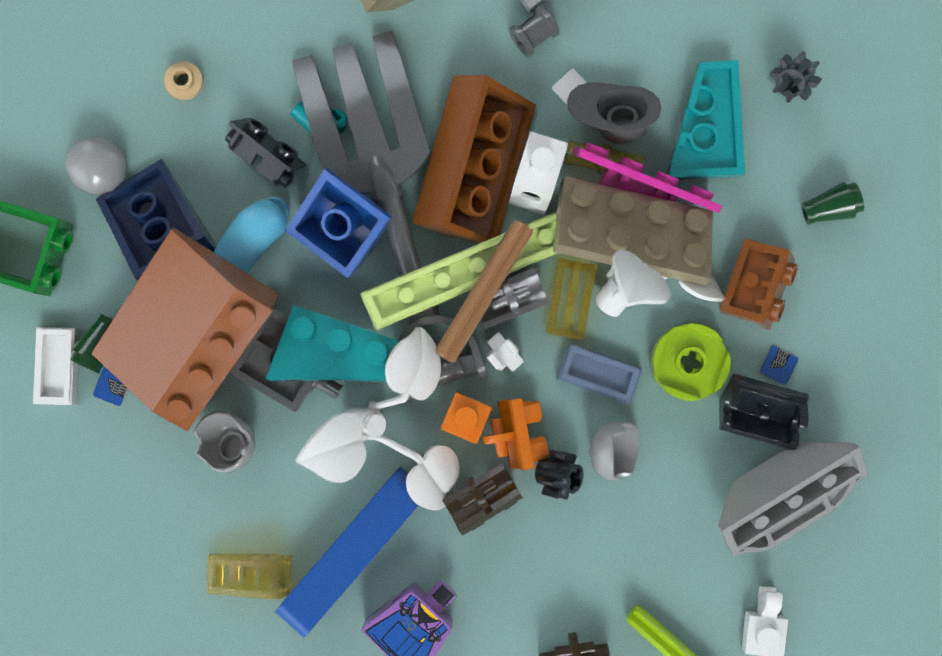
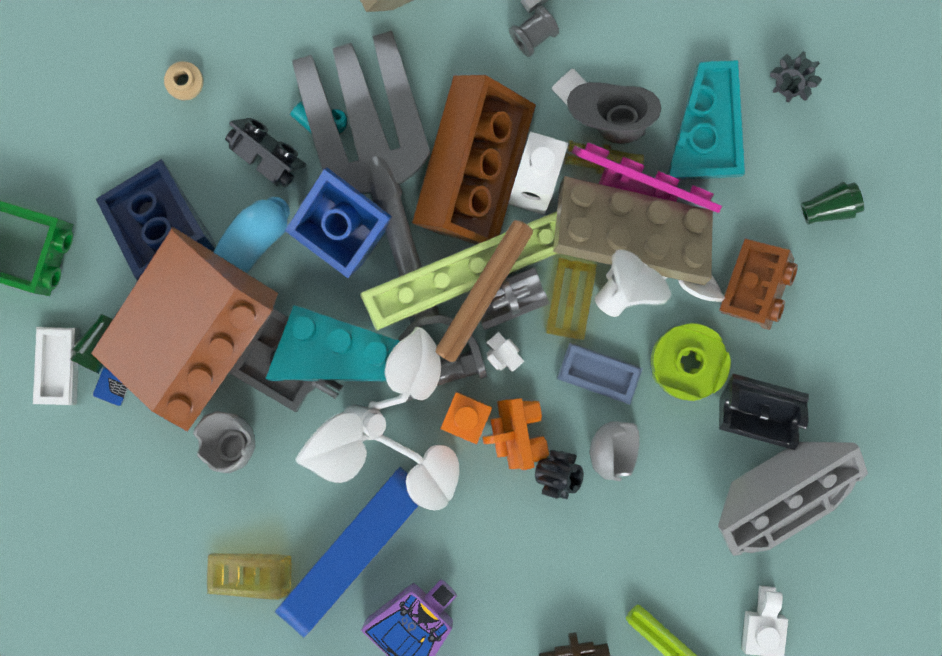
light grey hair [65,136,127,195] -> none
dark brown hips [442,463,523,535] -> none
blue sticker [760,346,799,384] -> none

